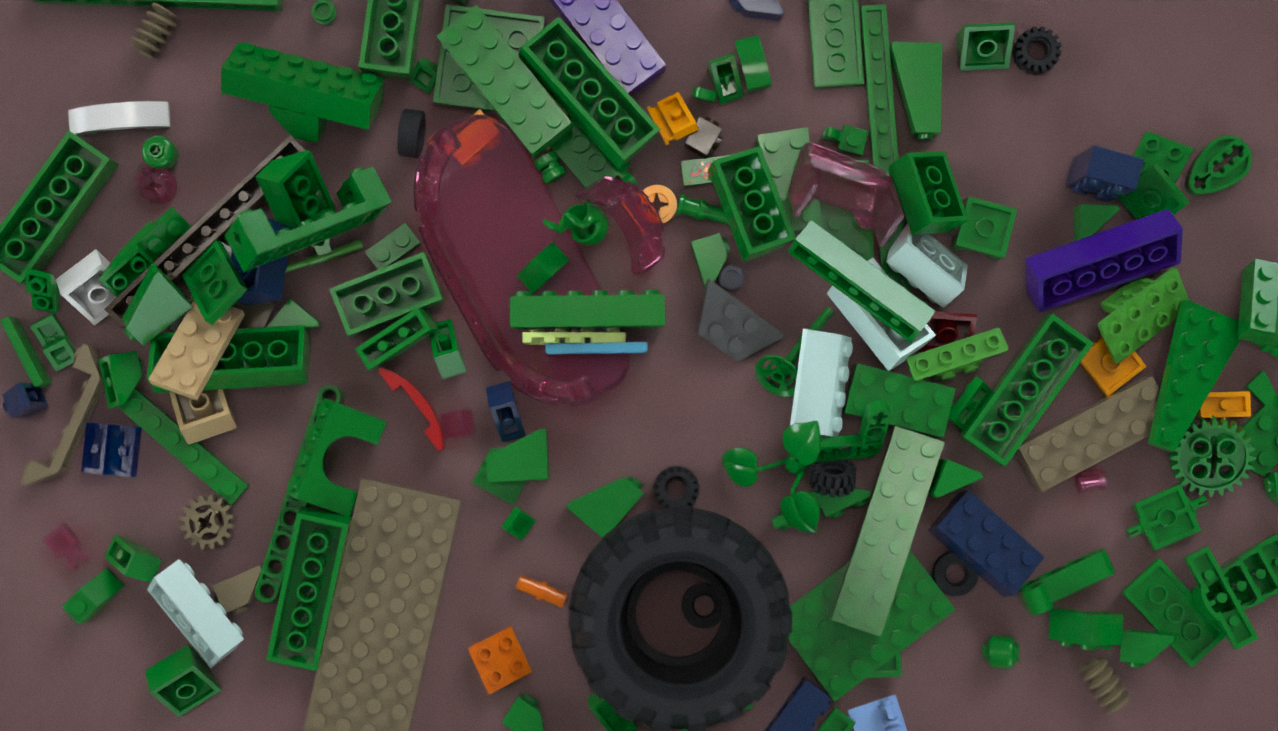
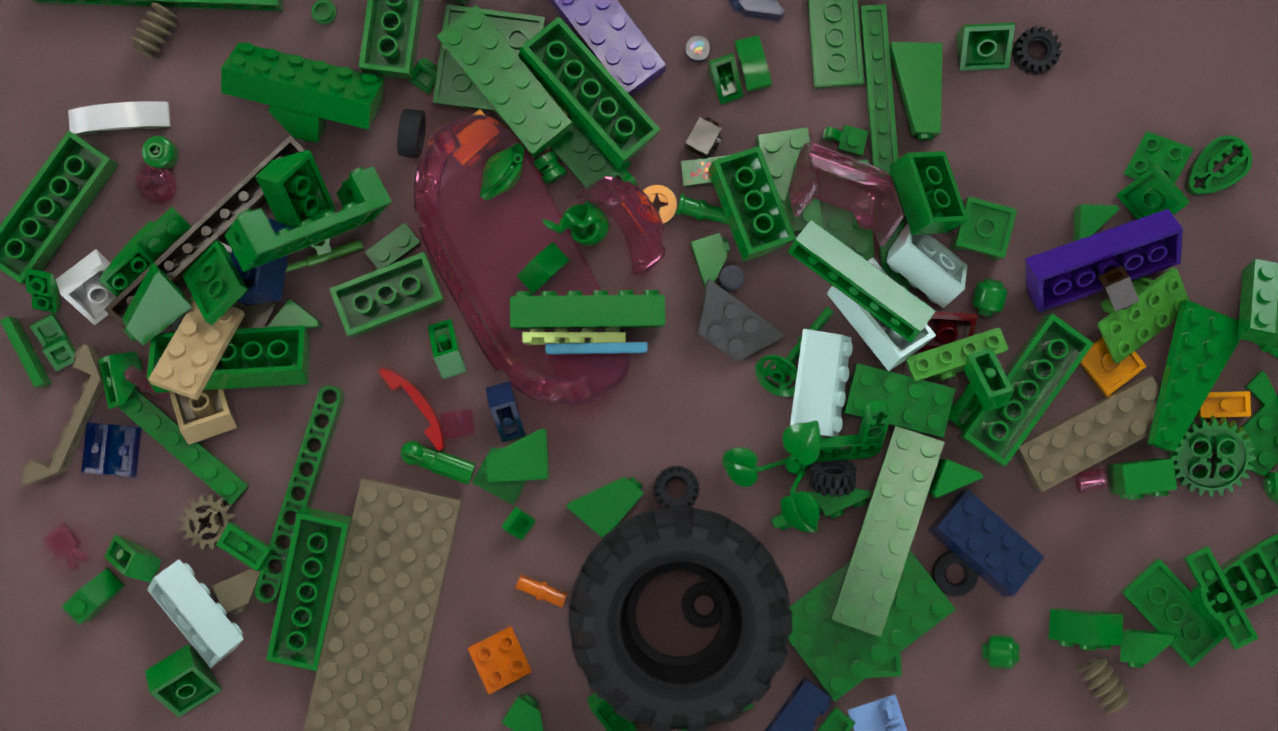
dark blue slope [2,382,49,418] -> none
green arch [286,398,387,516] -> none
green brick [355,308,439,370] -> none
light orange plate [646,92,699,145] -> none
green tile [691,87,717,103] -> none
green beam [1017,548,1116,615] -> none
dark blue brick [1065,145,1144,202] -> none
green plate [1125,484,1209,551] -> none
none -> clear pink axle [124,366,169,401]
none -> green plate [216,522,273,571]
none -> green piece [400,441,476,485]
none -> green hat [479,142,525,201]
none -> tile [685,36,710,62]
none -> green brick [964,347,1014,412]
none -> green head [972,278,1008,317]
none -> brick [1098,266,1139,312]
none -> green brick [1107,458,1177,500]

